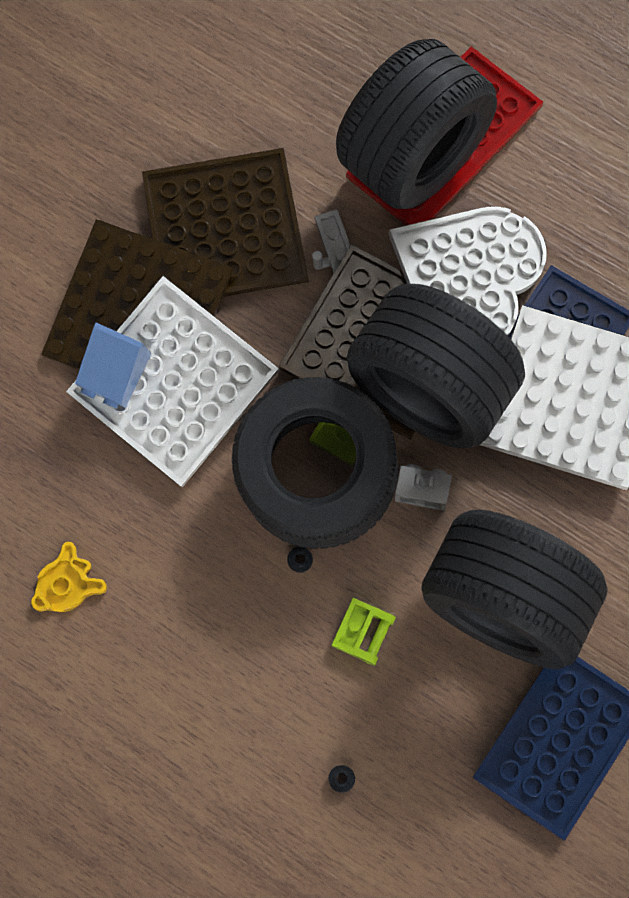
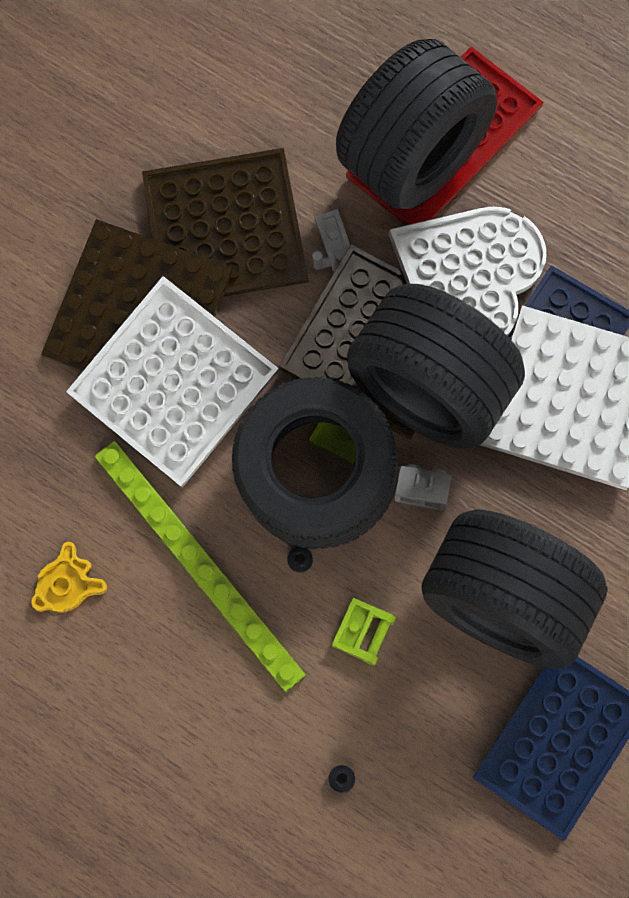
medium blue slope [75,323,151,409] -> none
none -> lime plate [95,441,306,693]

